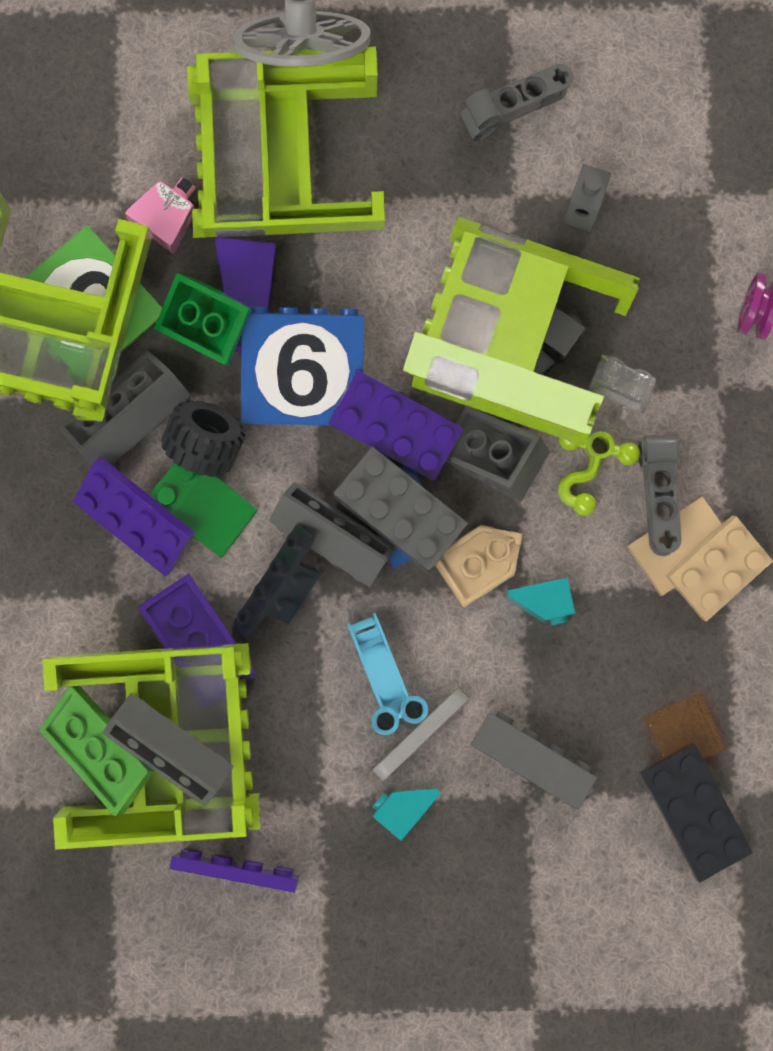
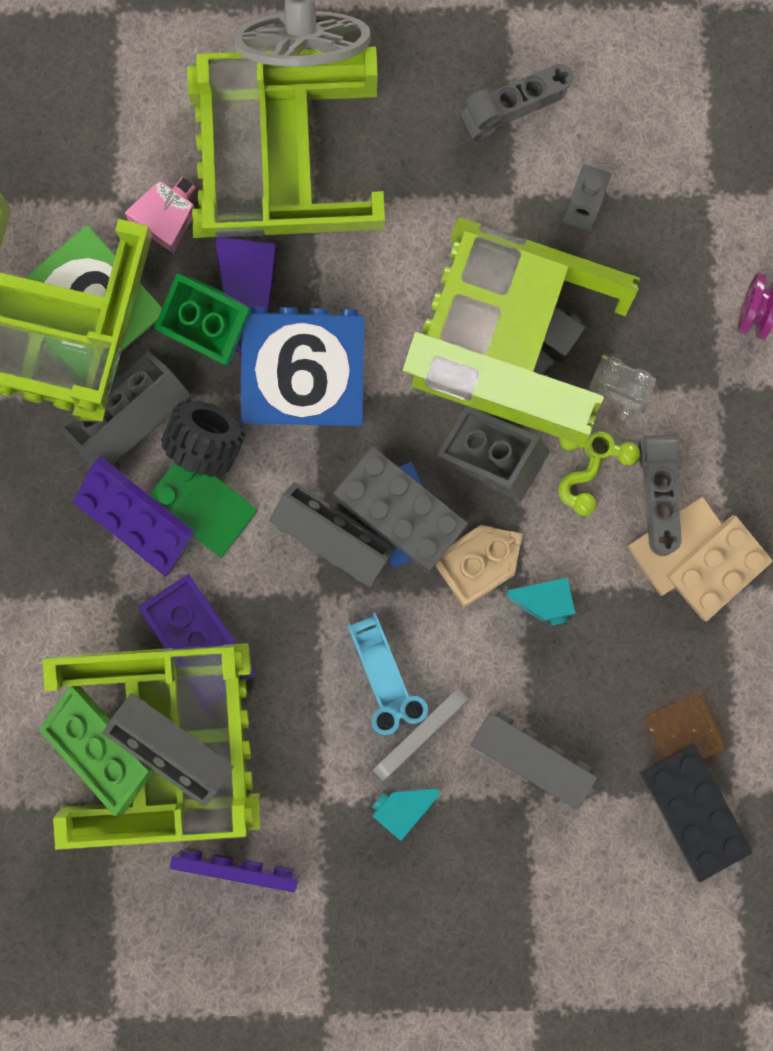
black bracket [234,524,321,639] -> none
dark purple plate [328,370,464,481] -> none

